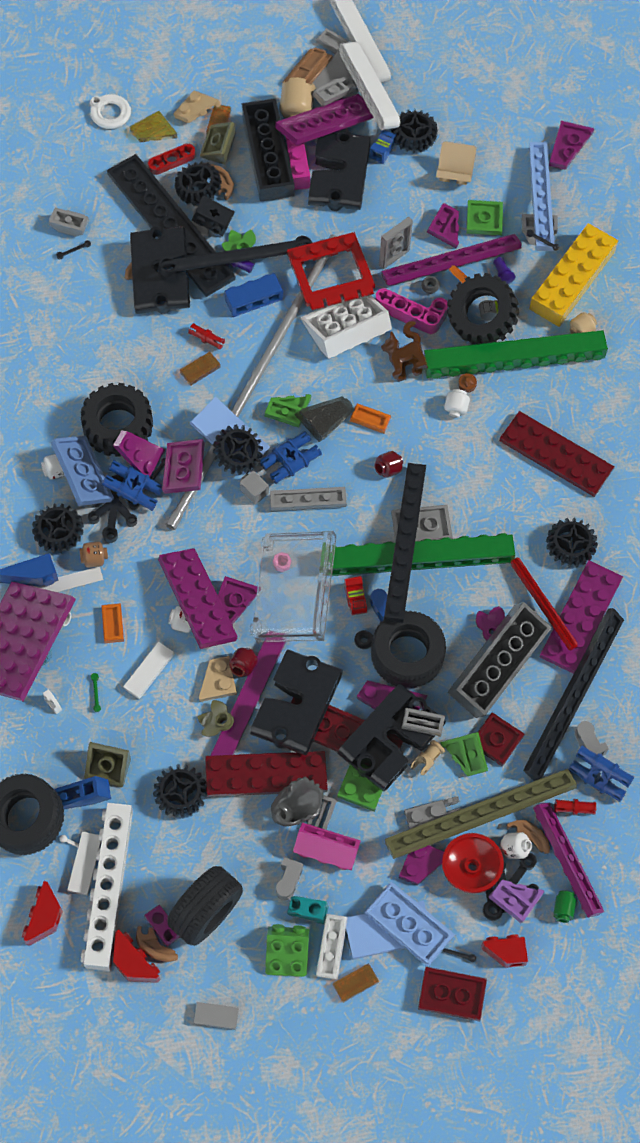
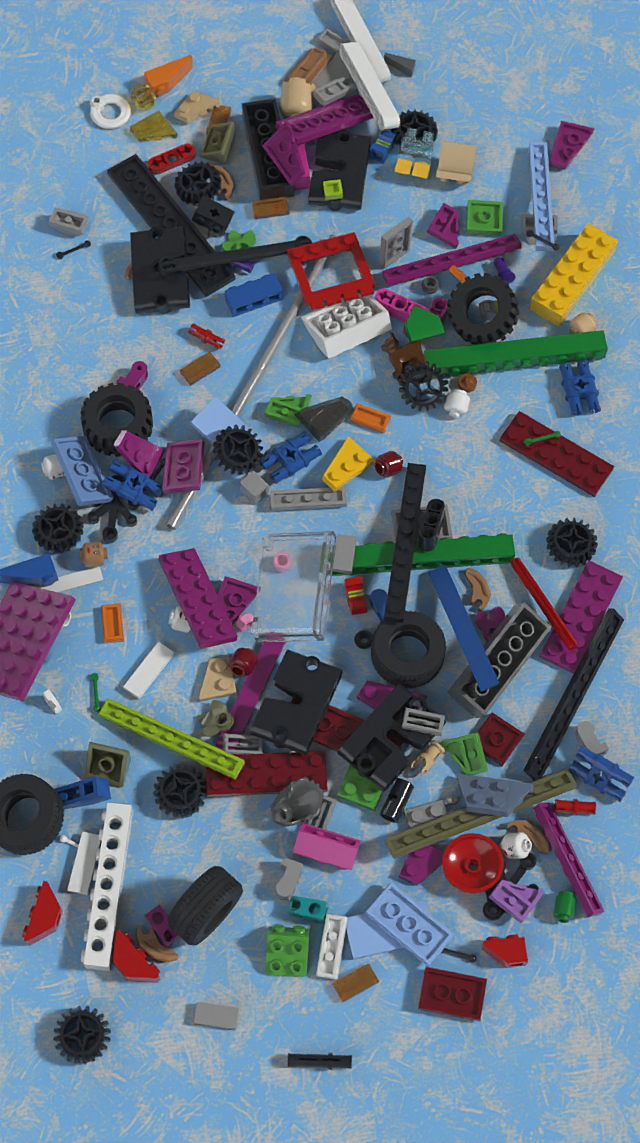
none -> black gear [53,1006,111,1065]
none -> lime tile [98,698,245,779]
none -> magenta leg [116,361,148,391]
none -> clear yellow head [131,84,156,111]
none -> orange slope [144,55,193,98]
none -> light grey tile [222,734,263,755]
none -> bright pink tile [236,613,255,631]
none -> clear orange tile [252,197,290,220]
none -> magenta wing [263,121,305,185]
none -> black pin [288,1053,352,1070]
none -> yellow wing [322,436,375,492]
none -> lime plate [323,179,343,200]
none -> light grey tile [333,534,357,574]
none -> black pin [379,778,414,823]
none -> dark grey piece [384,53,416,77]
none -> clear light blue hips [394,128,435,179]
none -> black gear [399,361,449,411]
none -> green slope [403,305,445,343]
none -> black beam [418,499,445,552]
none -> blue tile [428,565,499,691]
none -> sand blue wing [457,773,534,817]
none -> medium nougat piece [465,568,491,612]
none -> green hinge [524,431,561,446]
none -> blue pin [559,360,601,416]

